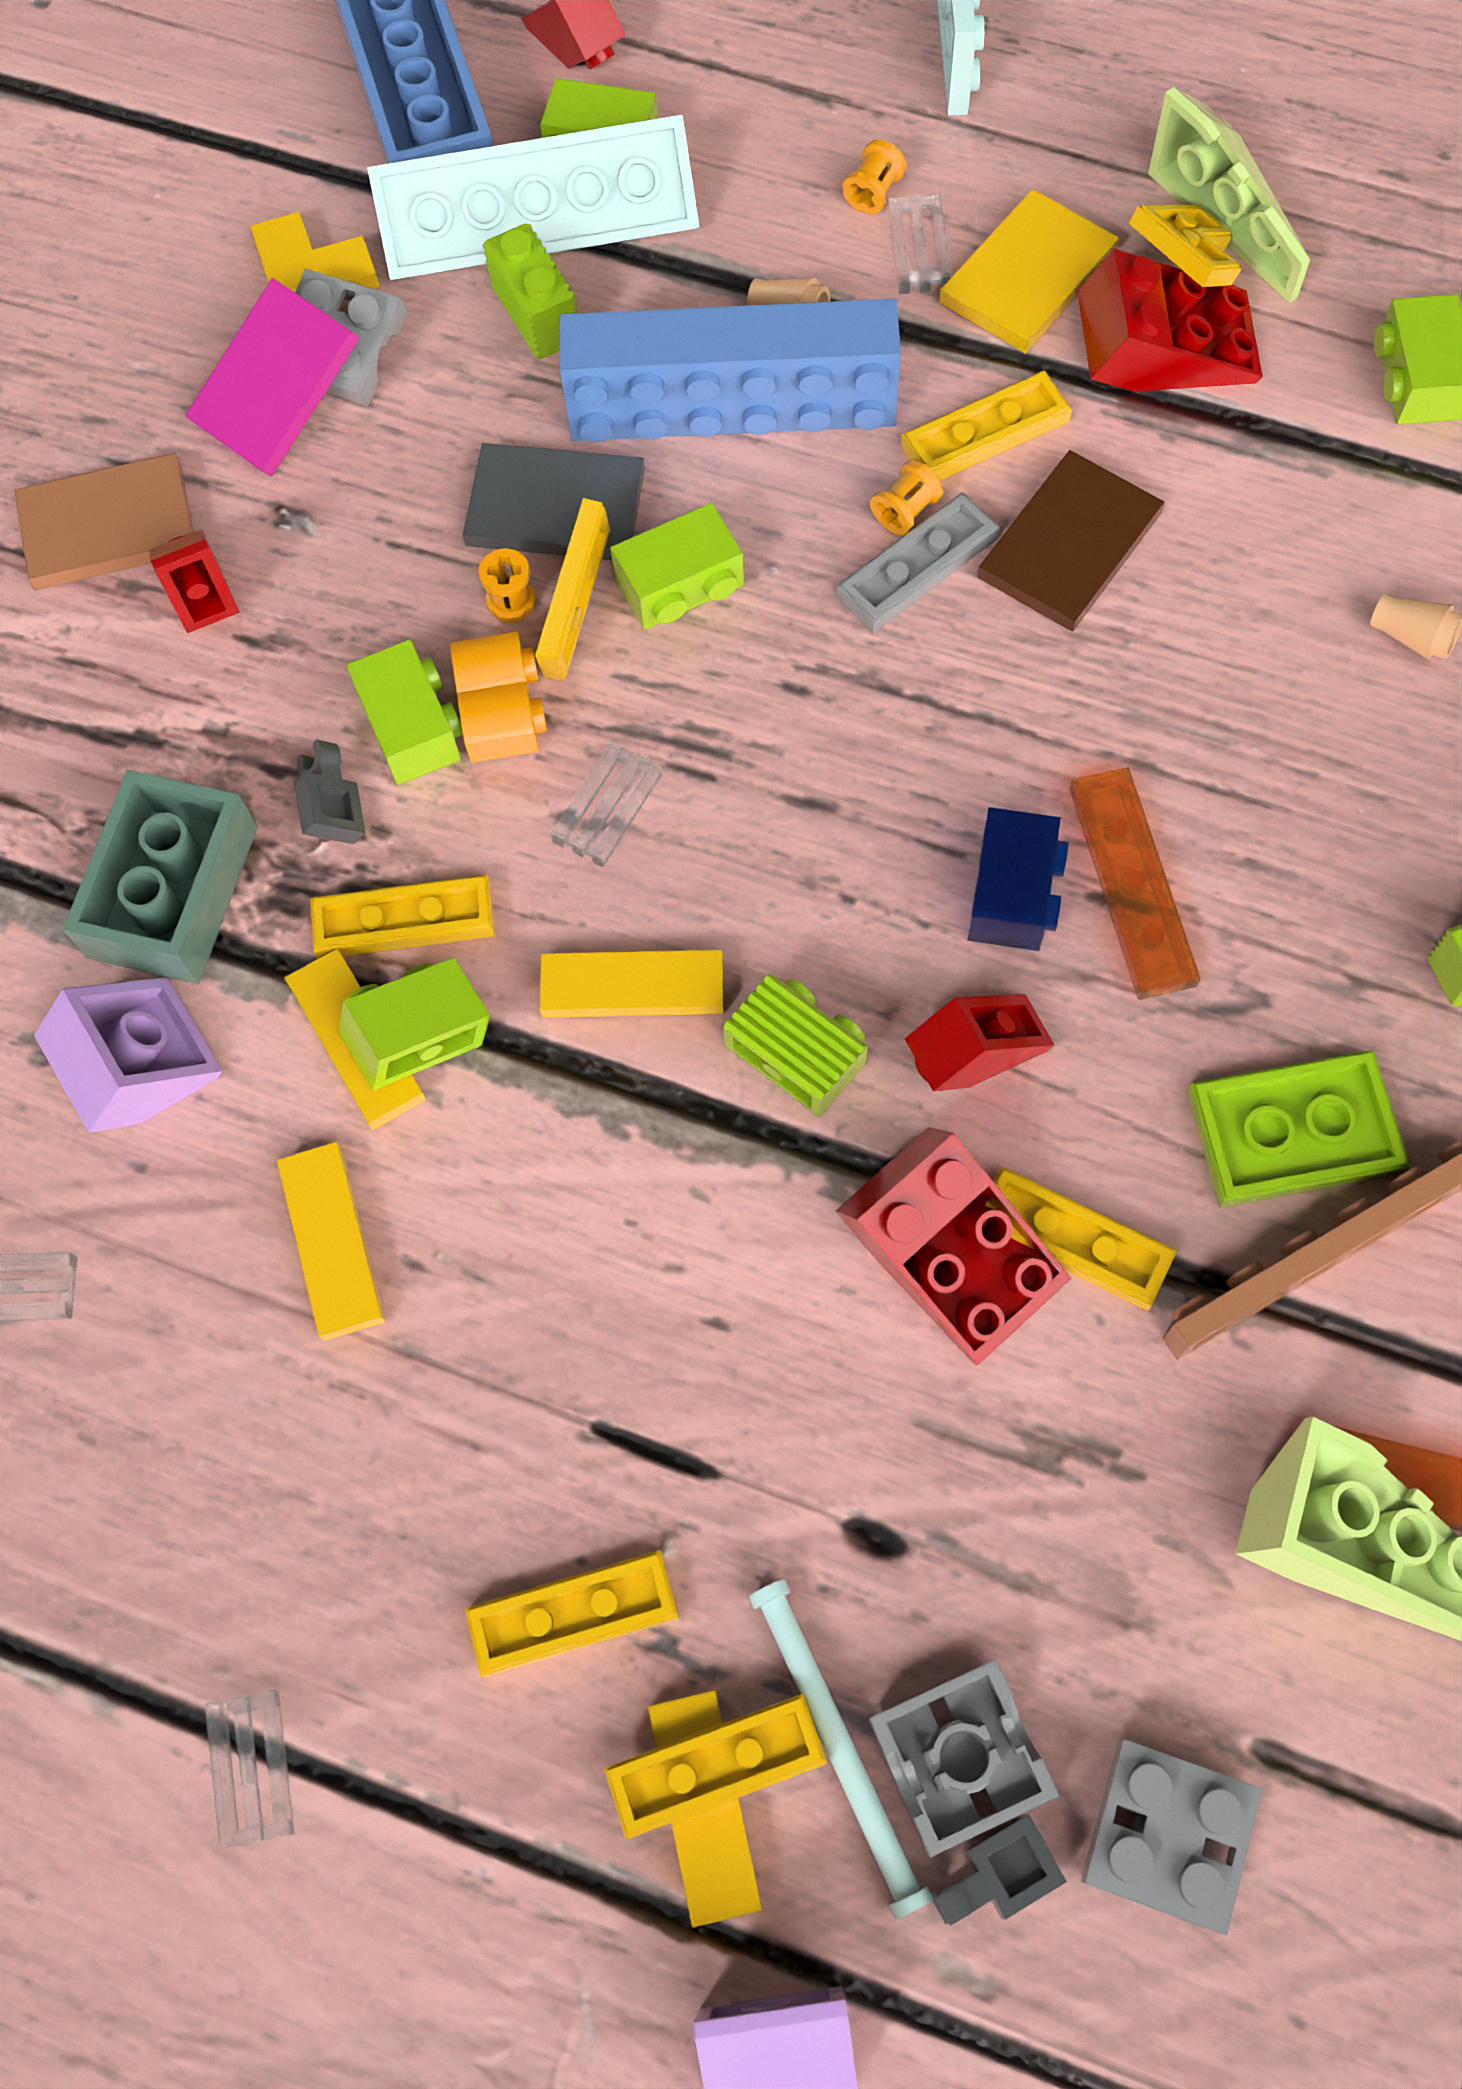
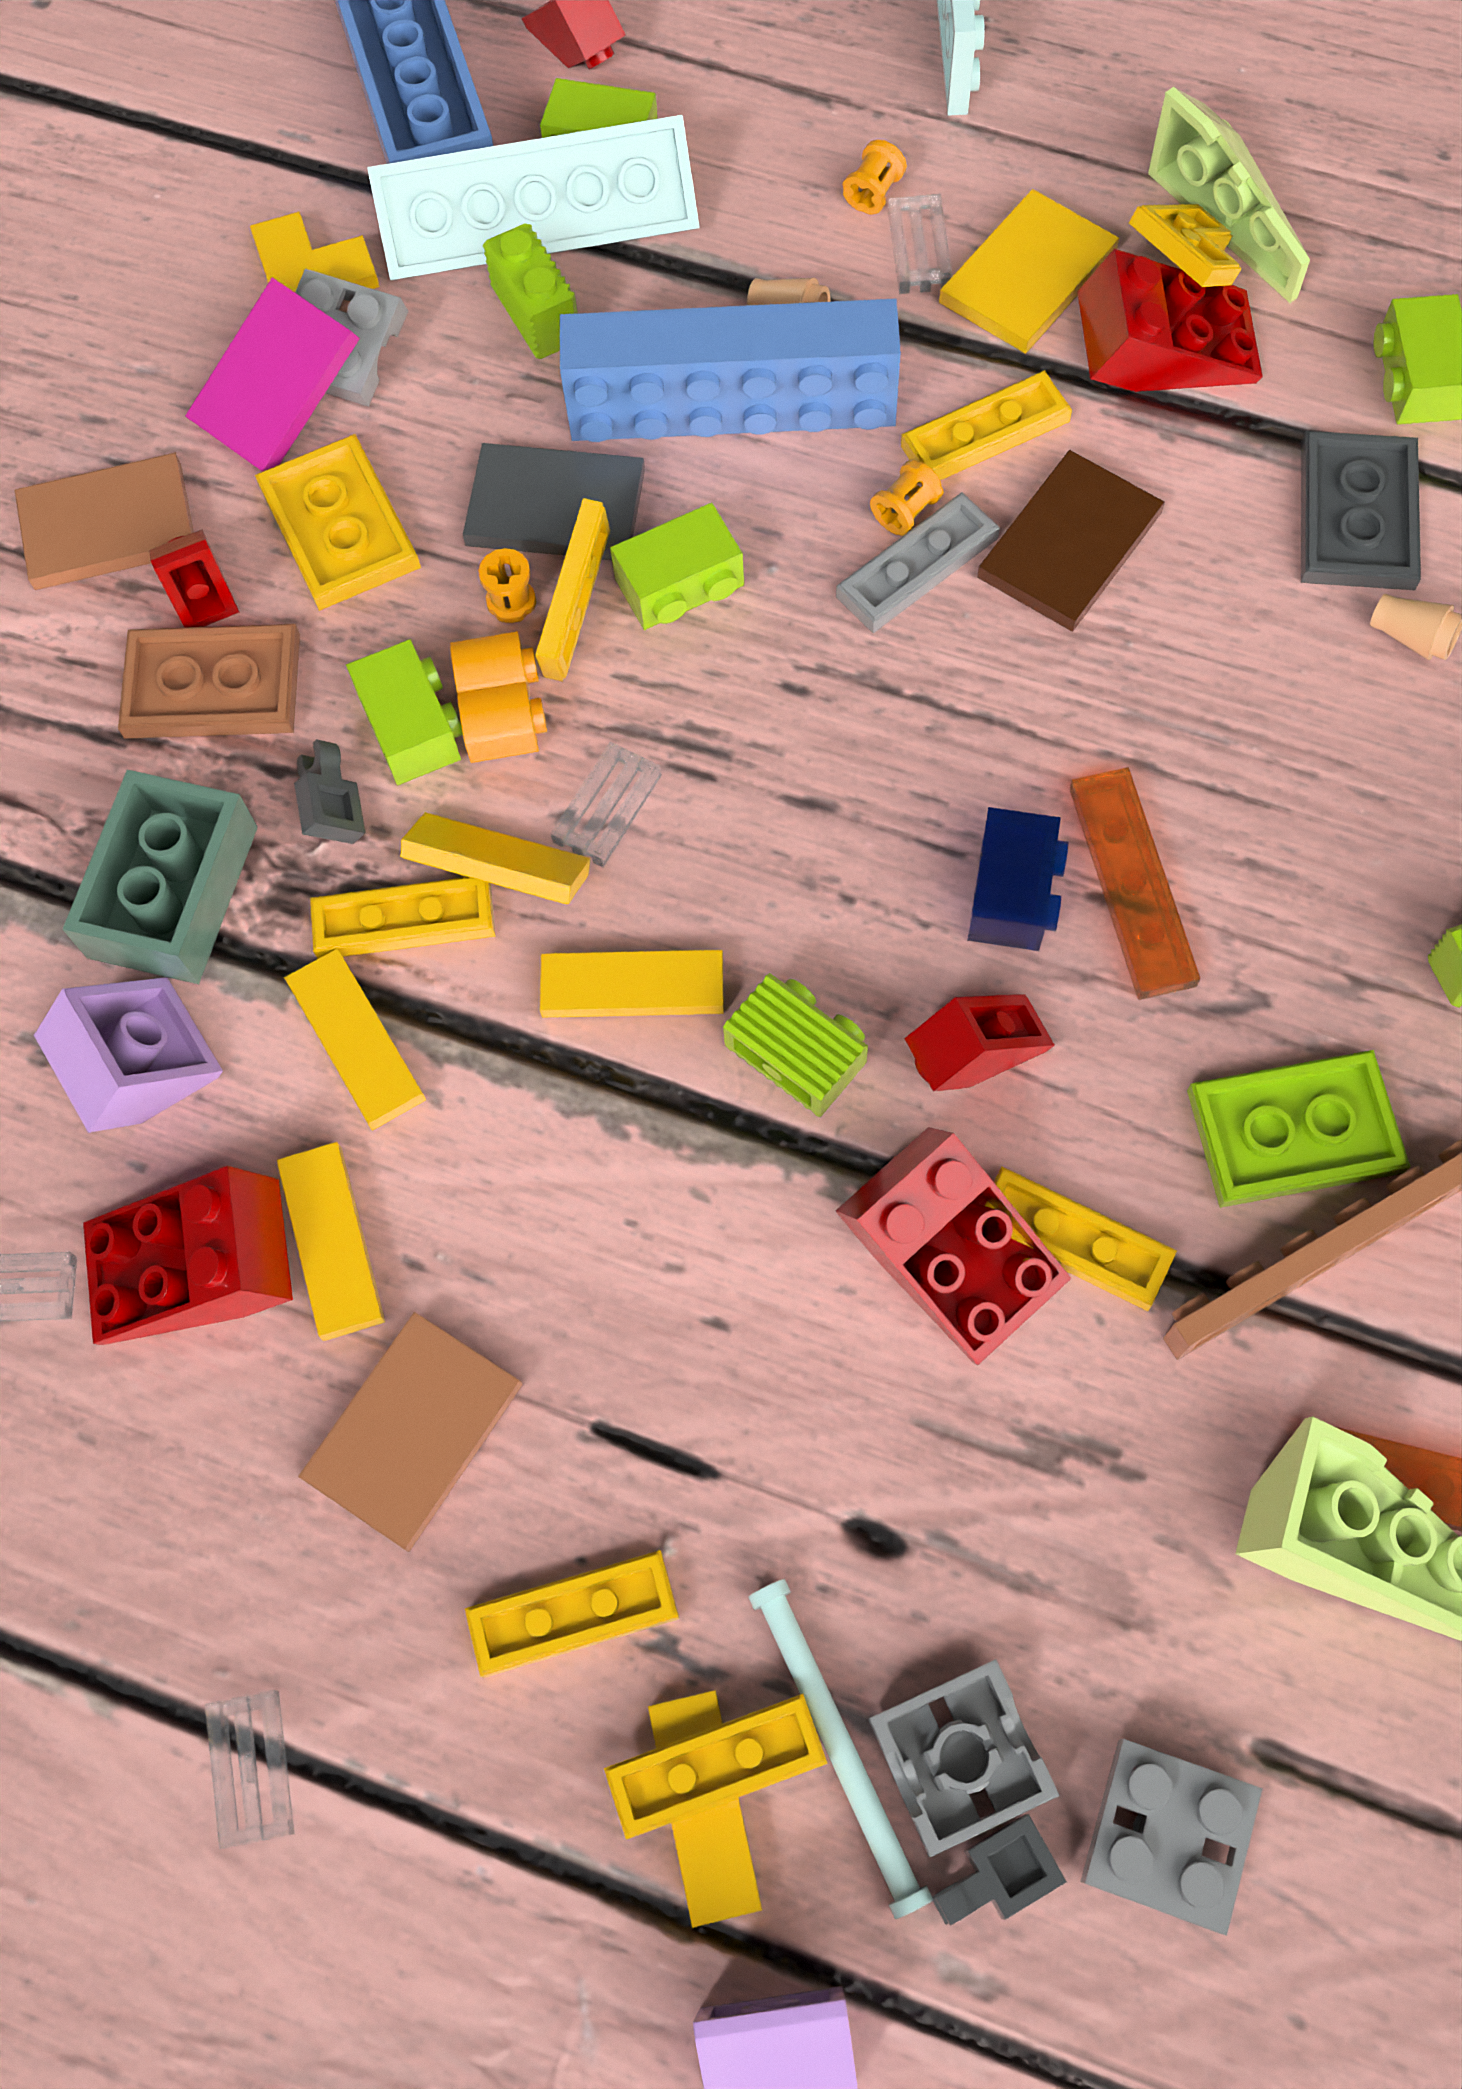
lime brick [338,957,490,1091] -> none
none -> red slope [83,1165,293,1345]
none -> nougat tile [118,624,300,739]
none -> yellow tile [255,434,421,611]
none -> nougat tile [298,1312,523,1552]
none -> yellow tile [400,812,590,905]
none -> dark grey tile [1301,431,1421,590]

